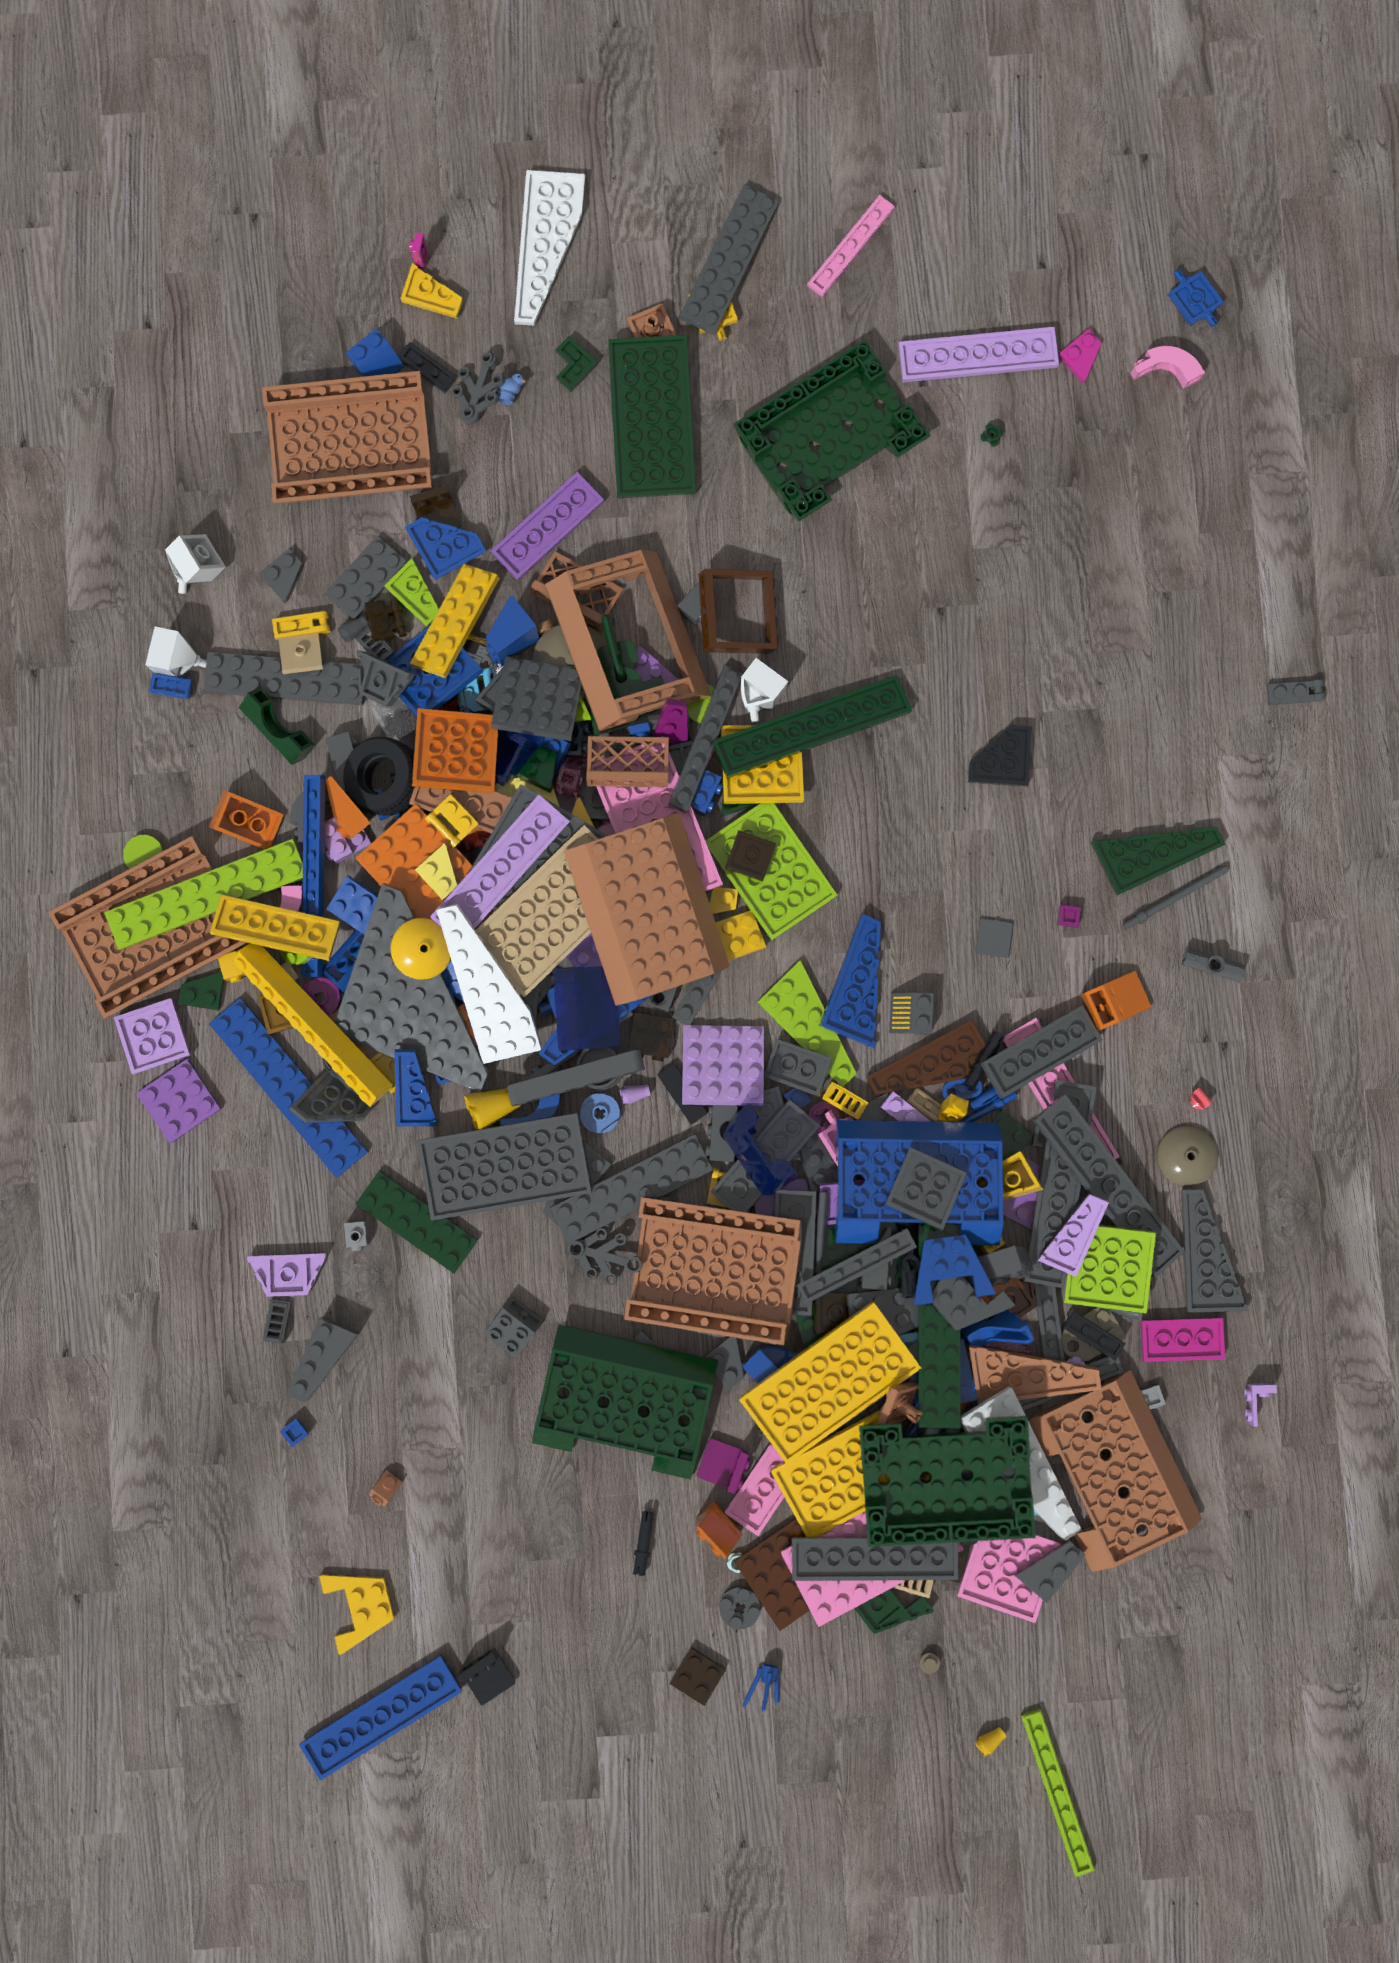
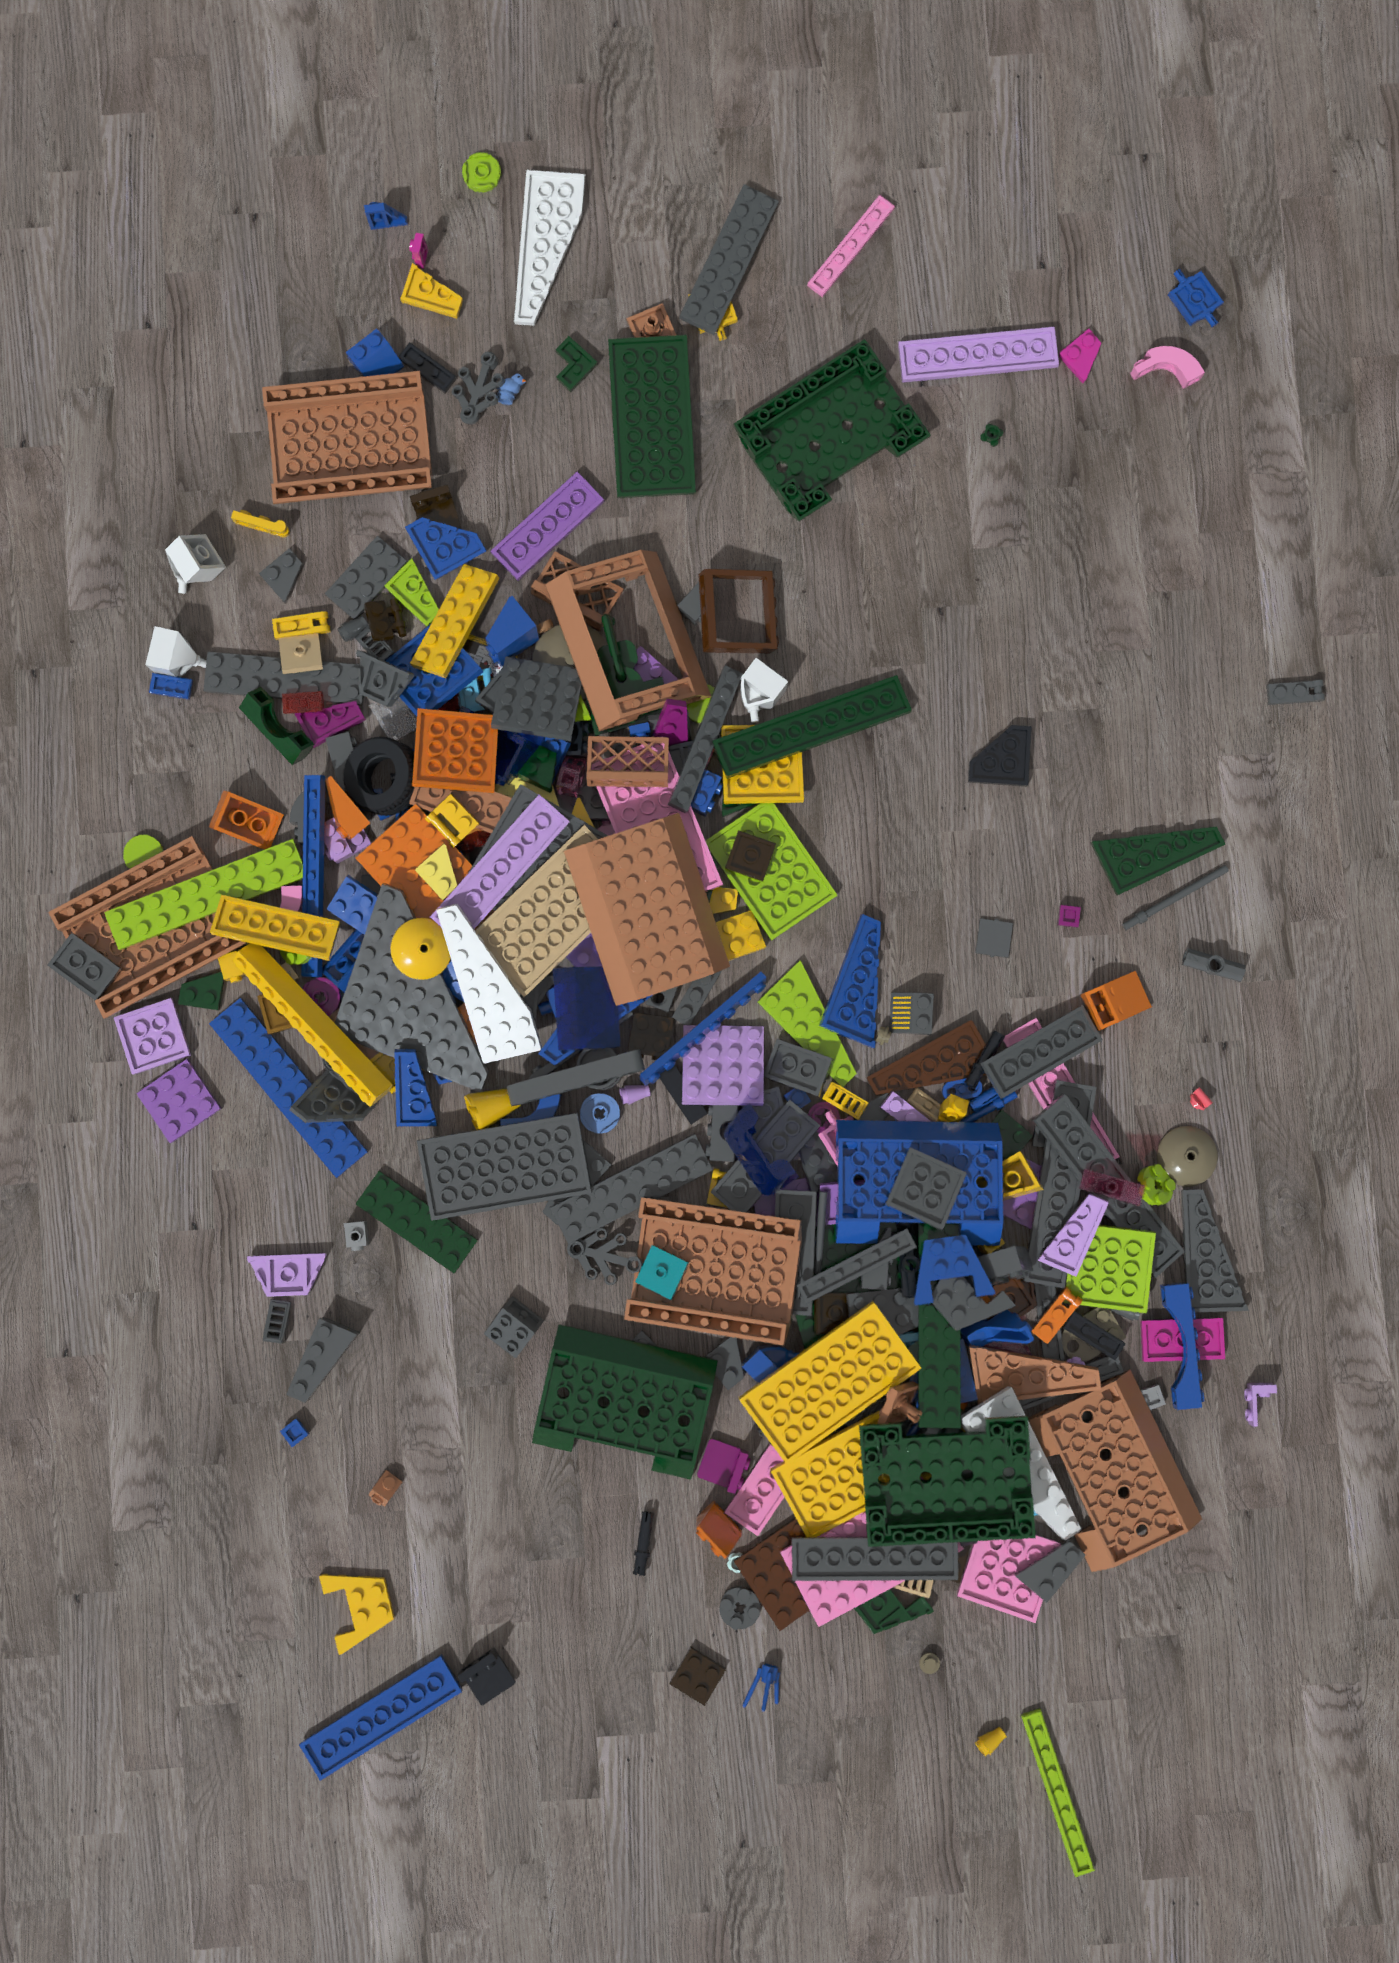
none -> dark grey plate [47,933,122,1000]
none -> yellow plate [231,510,290,537]
none -> clear red plate [282,691,324,714]
none -> magenta wing [294,701,366,748]
none -> blue wing [364,202,408,230]
none -> lime tile [462,152,501,193]
none -> teal plate [635,1245,689,1300]
none -> blue plate [640,972,766,1086]
none -> dark tan plate [875,1026,891,1046]
none -> orange plate [1031,1287,1083,1344]
none -> clear pink slope [1079,1169,1146,1207]
none -> lime plate [1138,1164,1176,1206]
none -> blue arch [1160,1282,1204,1410]

